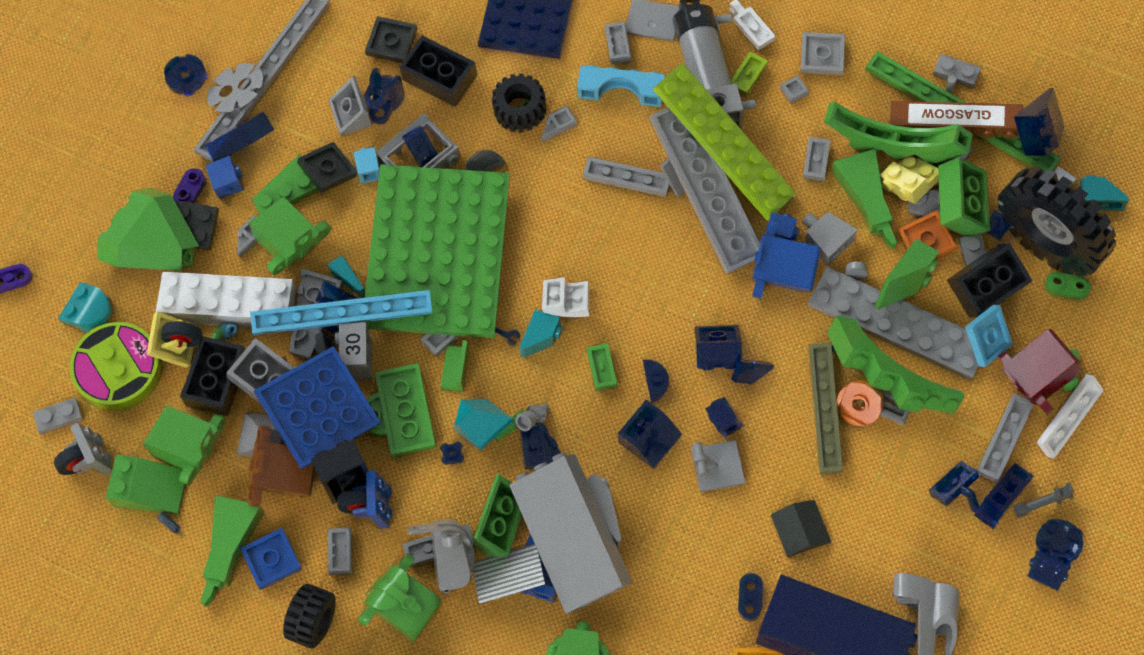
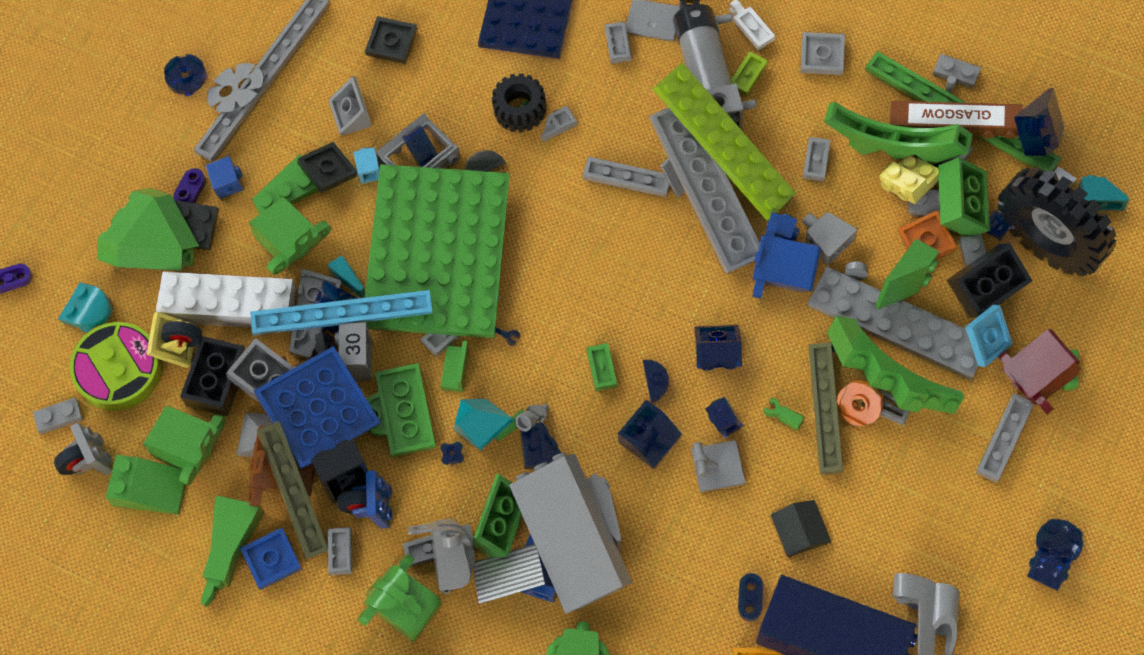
sand blue piece [155,510,183,536] -> none
clear blue slope [204,112,274,162] -> none
arm [210,323,238,340] -> none
light grey tile [237,215,258,258] -> none
black tyre [283,583,336,649] -> none
clear blue piece [364,67,405,124] -> none
black brick [399,35,477,107] -> none
teal slope [519,309,563,358] -> none
white slope [542,277,590,317] -> none
medium azure arch [577,65,665,107] -> none
clear blue tile [731,359,774,384] -> none
light grey tile [780,75,809,104] -> none
bright green piece [832,149,897,249] -> none
clear blue plate [929,461,980,512] -> none
clear blue slope [974,463,1034,529] -> none
dark grey bar [1013,483,1074,518] -> none
white plate [1037,374,1104,459] -> none
bright green plate [1044,272,1091,300] -> none
none -> olive plate [257,421,328,559]
none -> bright green bar [763,398,805,431]

